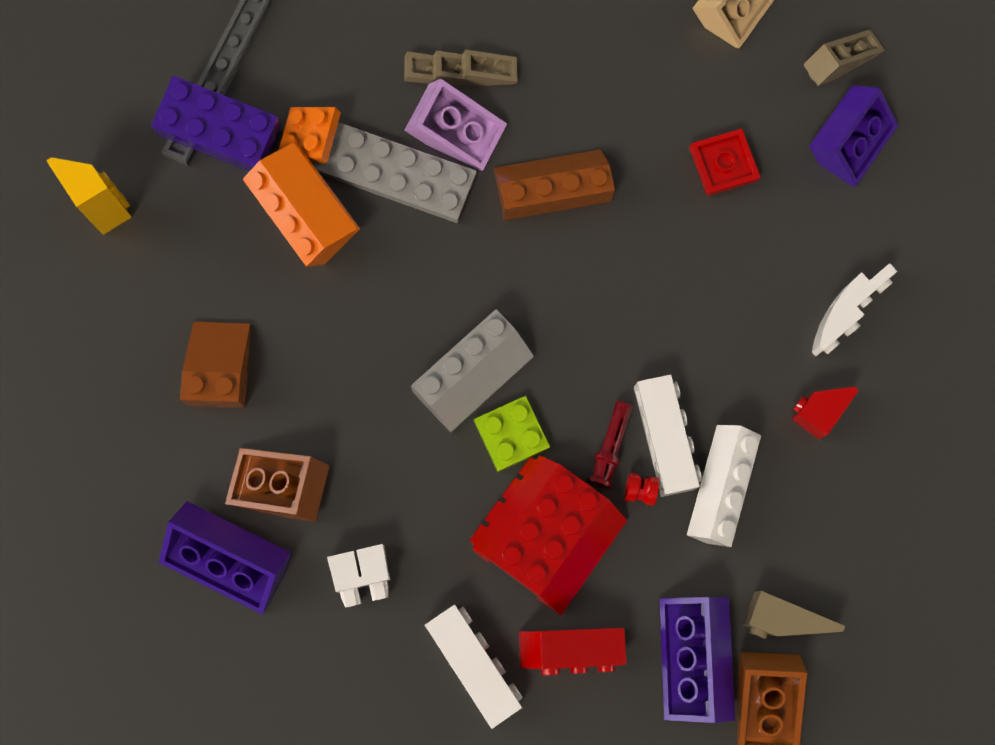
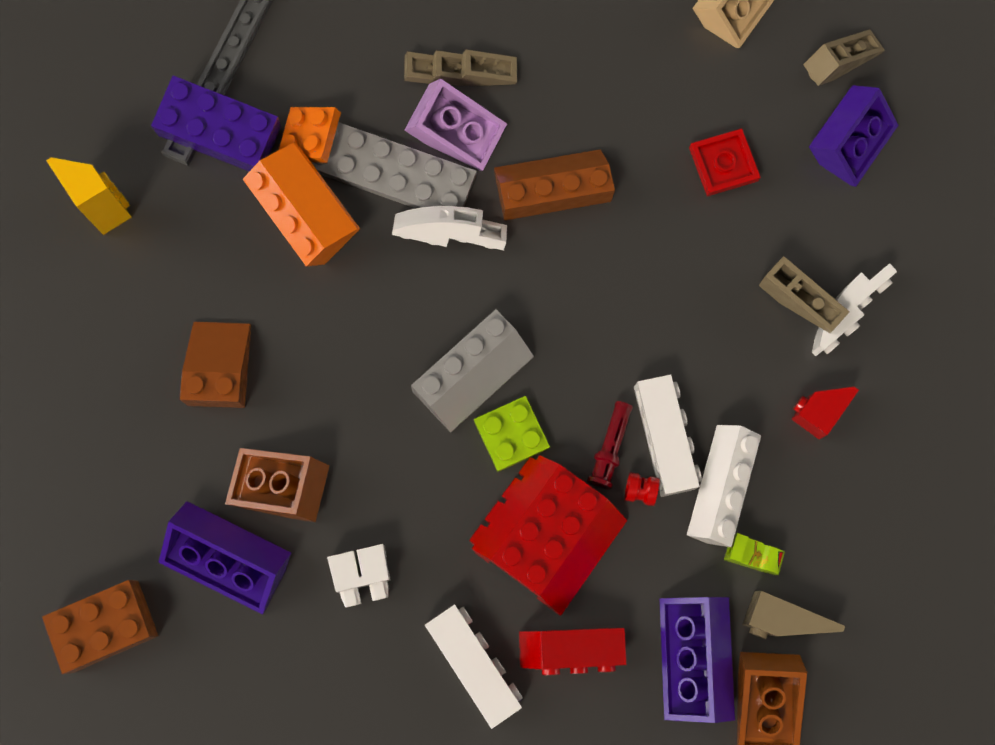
none -> dark orange brick [42,580,159,674]
none -> white slope [392,206,507,251]
none -> lime leg [724,533,785,575]
none -> dark tan slope [759,256,850,333]

